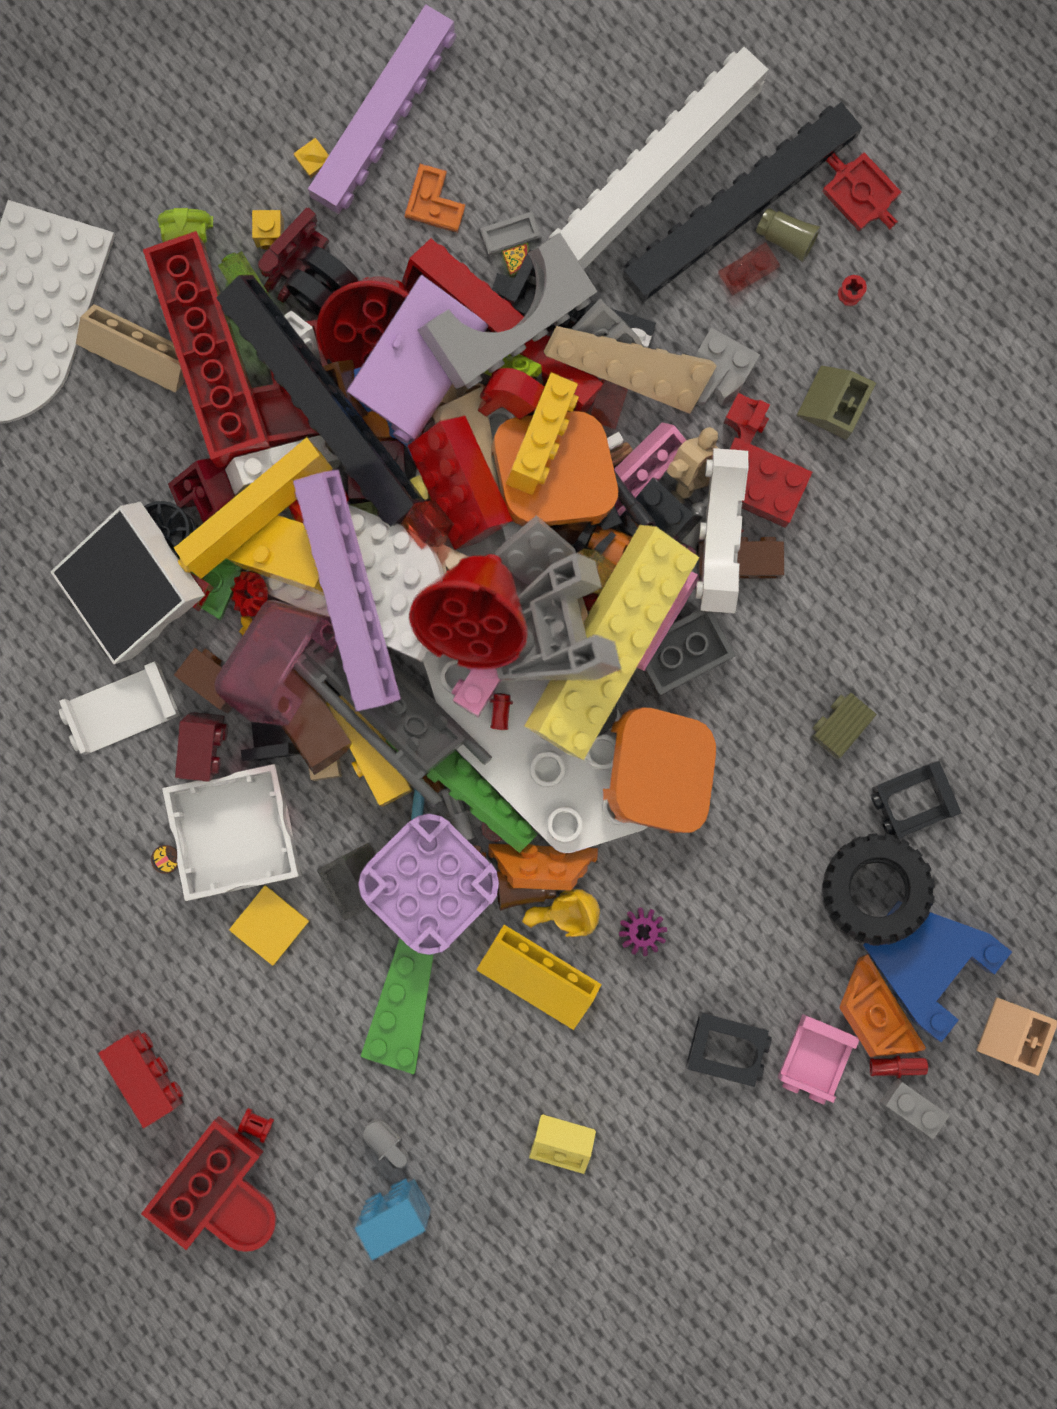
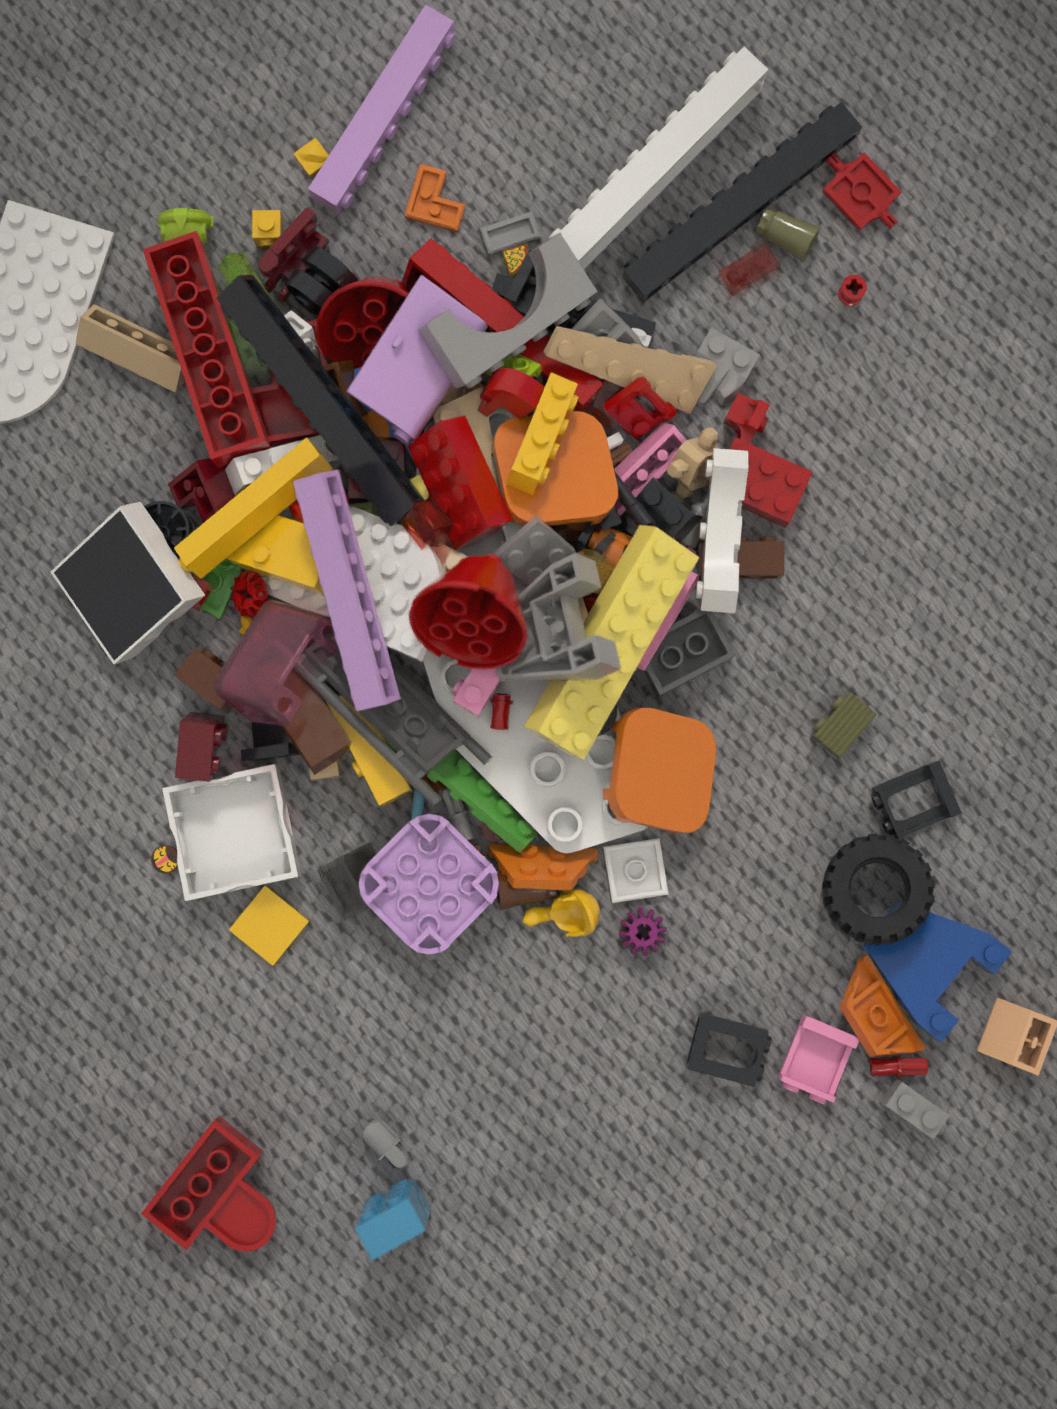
white panel [59,661,180,755] -> none
red piece [98,1029,184,1129] -> none
red bush [237,1108,275,1143] -> none
bright green wing [360,938,434,1075] -> none
yellow brick [476,925,602,1030] -> none
light yellow panel [529,1115,596,1174] -> none
olive slope [796,365,876,440] -> none
none -> red plate [603,377,677,440]
none -> white tile [603,838,668,903]

